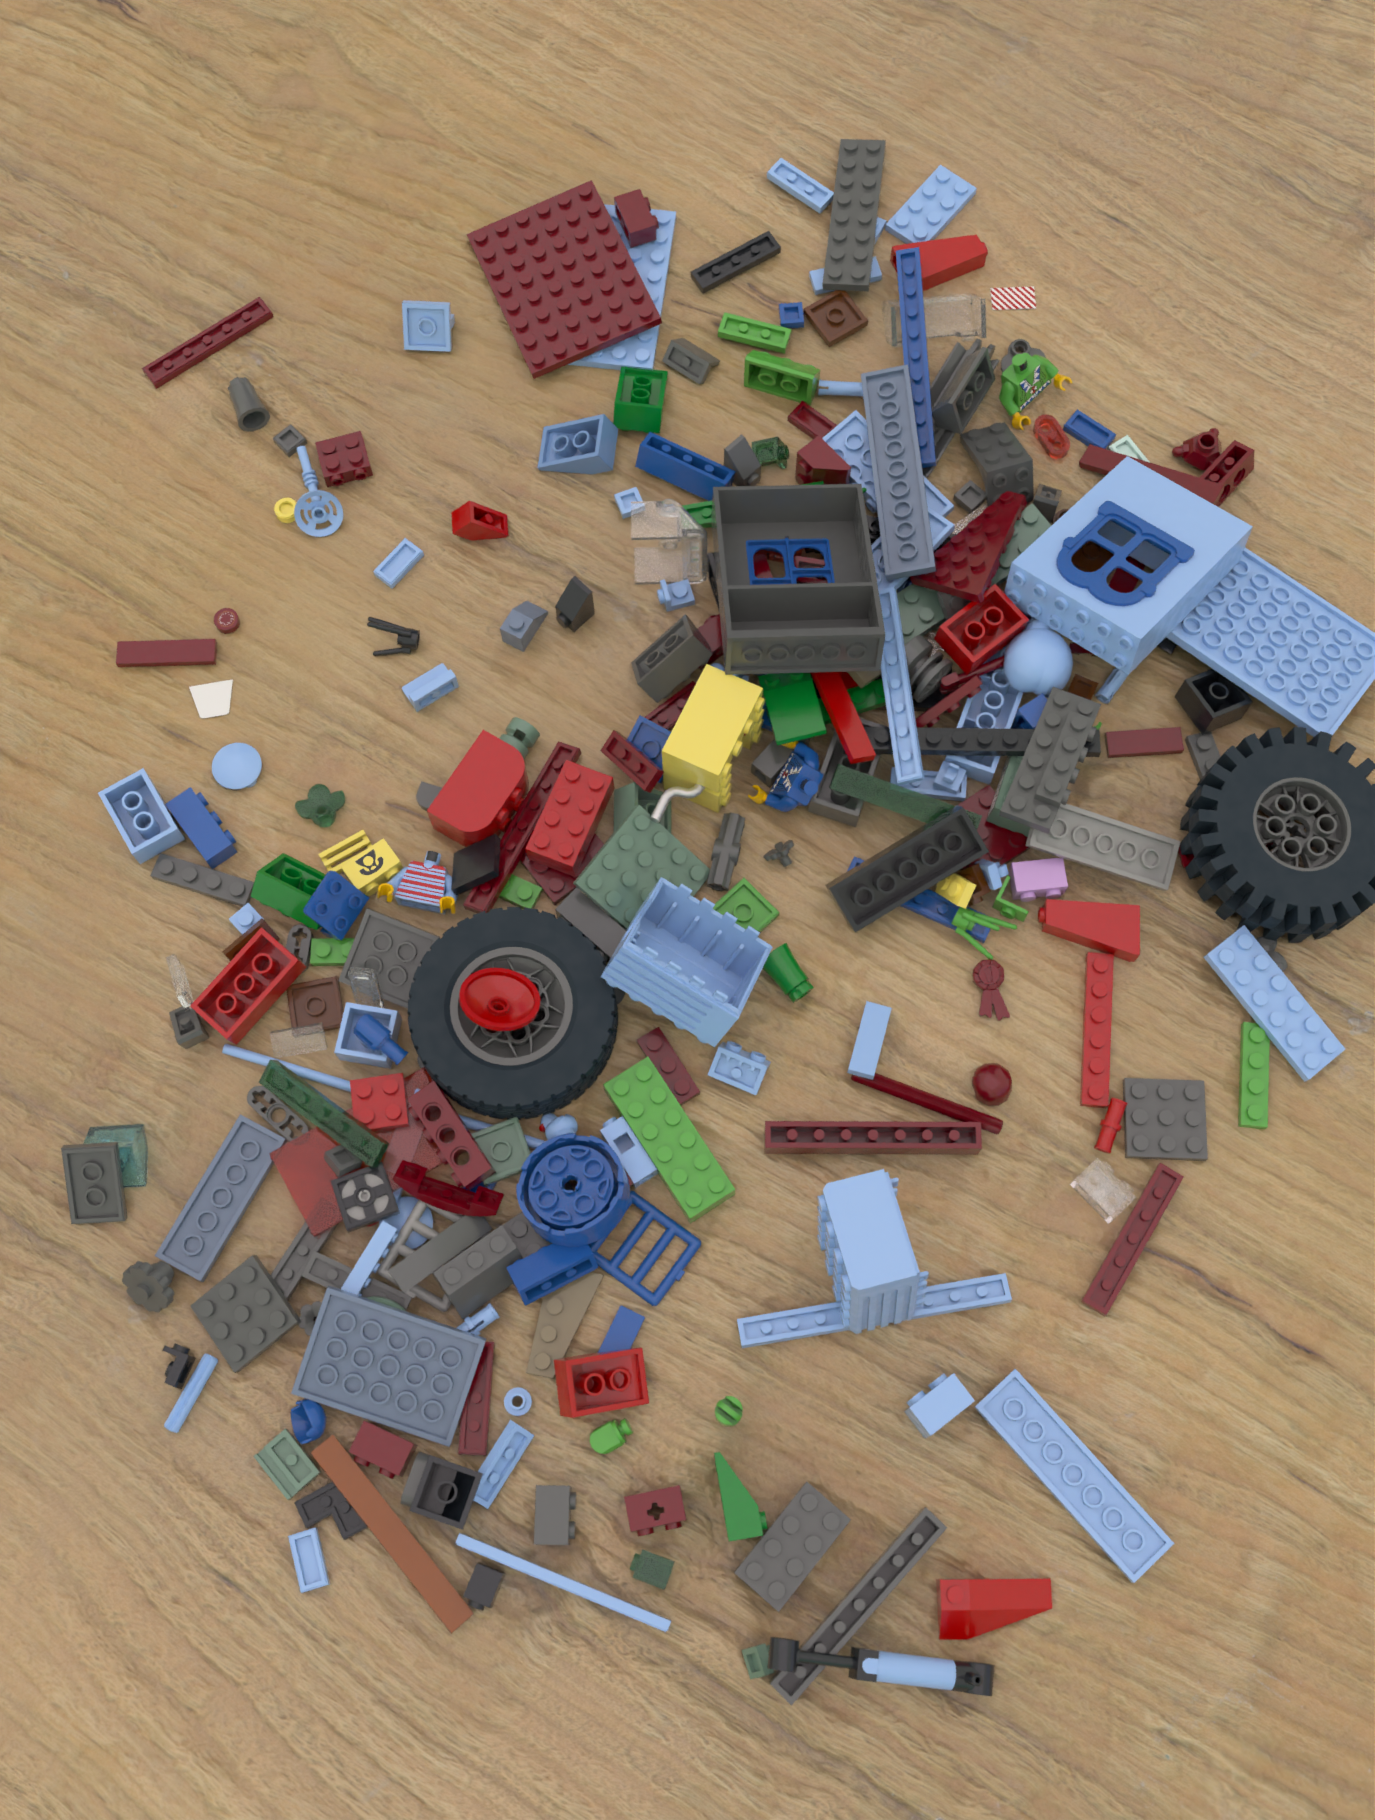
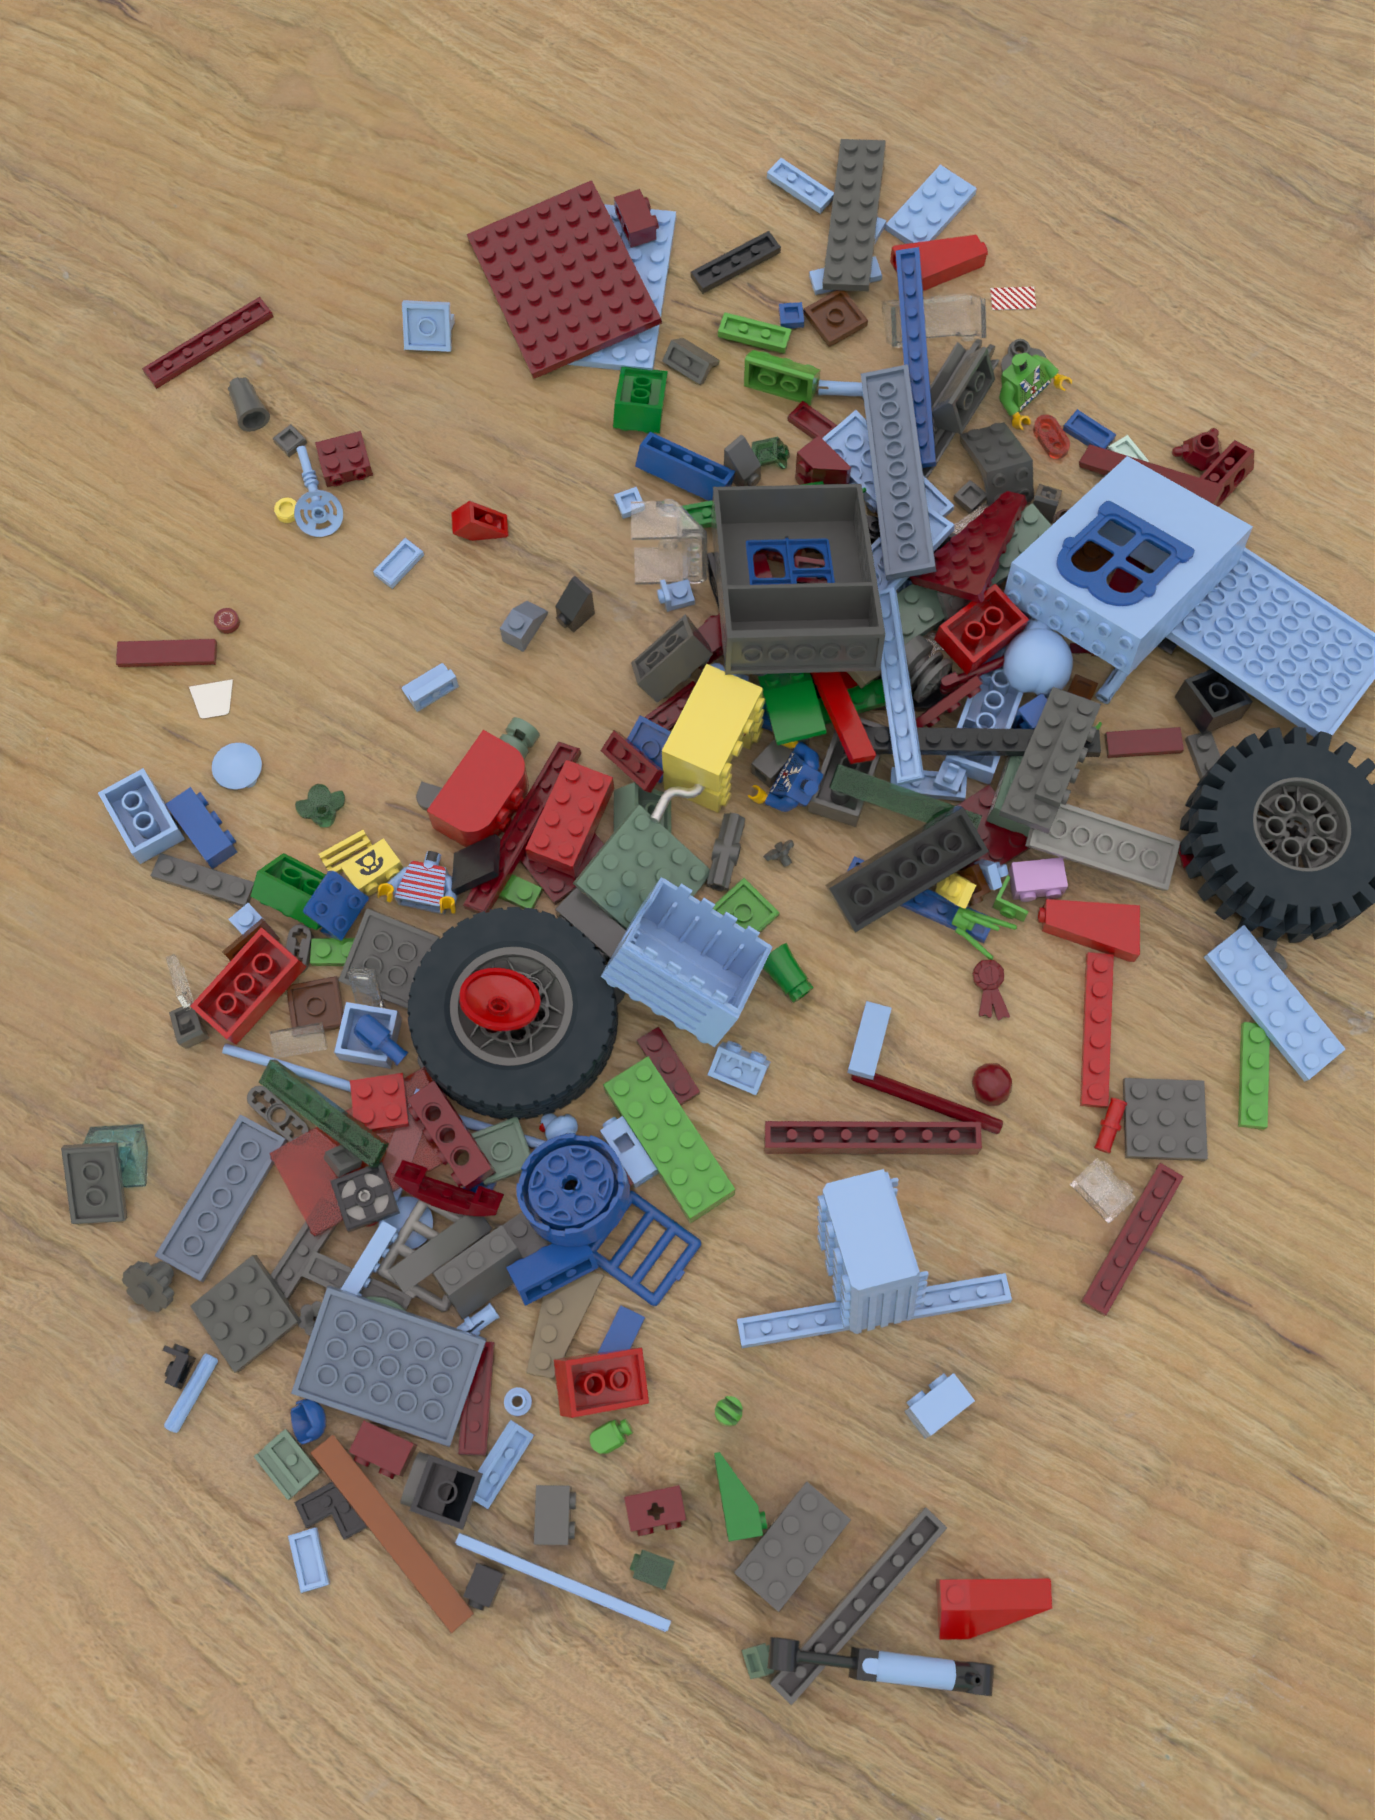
black plant [367,617,420,656] -> none
medium blue slope [538,414,618,474] -> none
light blue plate [974,1369,1174,1583] -> none

